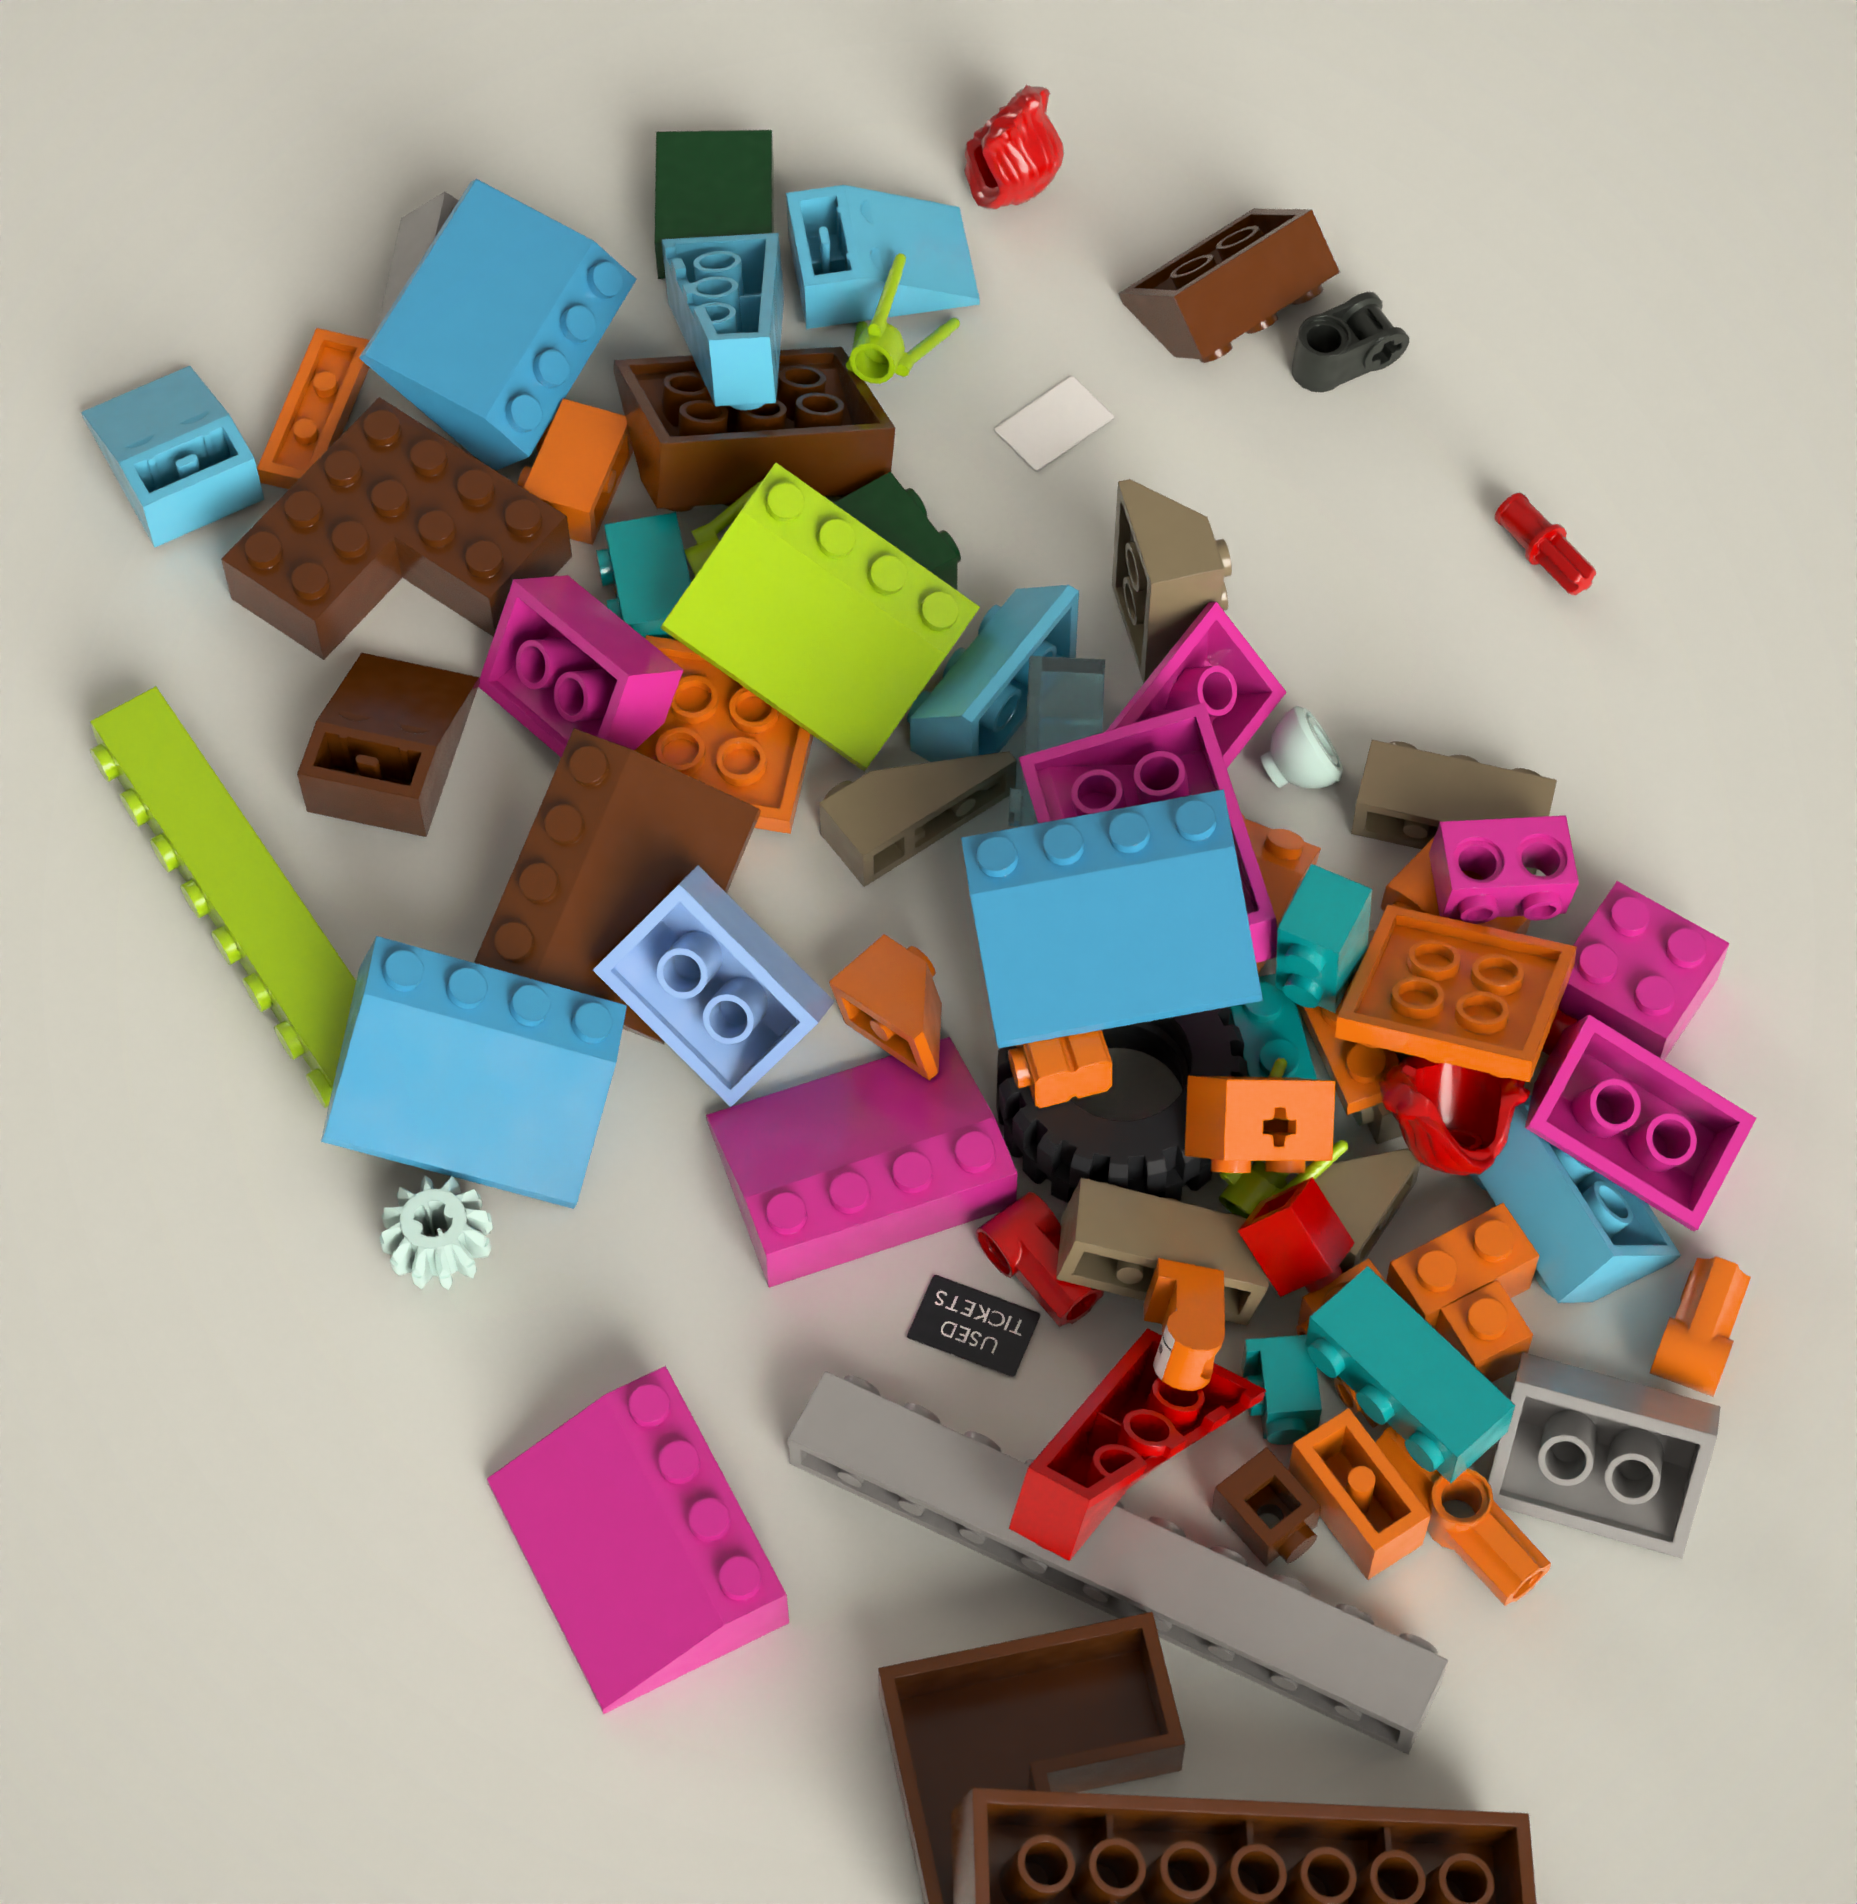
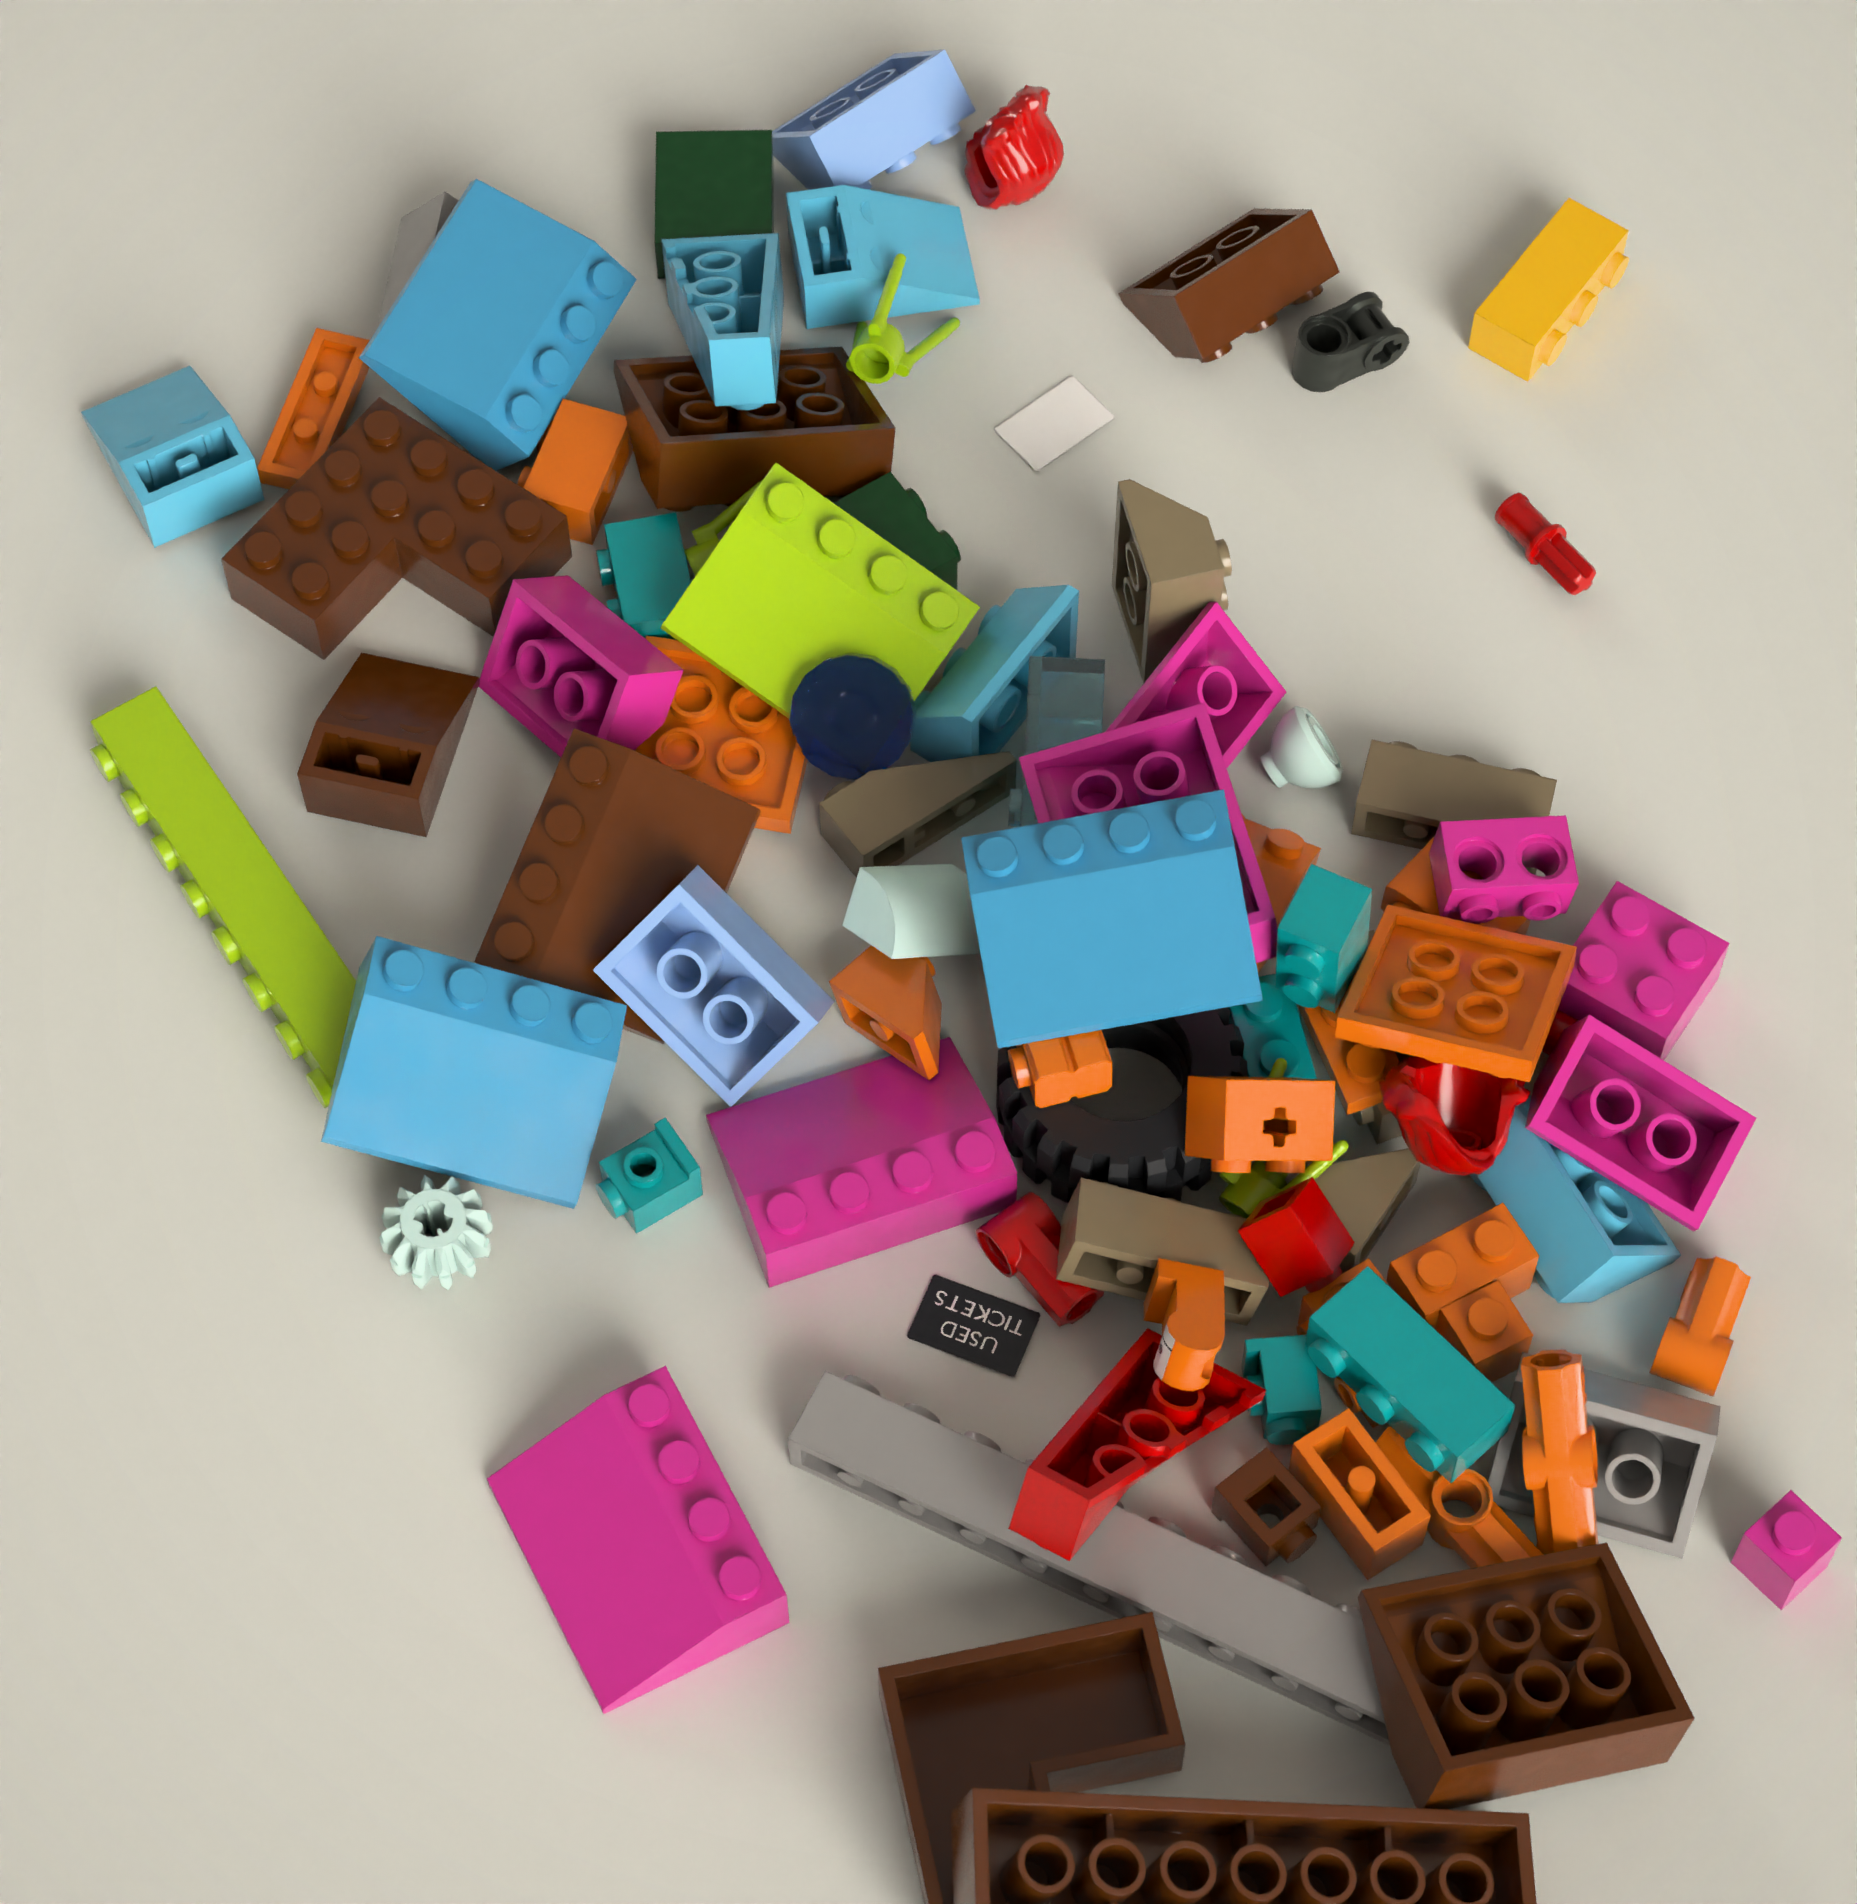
none -> teal brick [596,1117,703,1234]
none -> light blue slope [772,50,976,190]
none -> clear blue tile [790,653,917,780]
none -> light aqua brick [842,864,980,959]
none -> reddish brown slope [1357,1542,1695,1810]
none -> yellow brick [1468,198,1629,382]
none -> orange piece [1521,1350,1599,1555]
none -> dark pink brick [1731,1490,1842,1610]

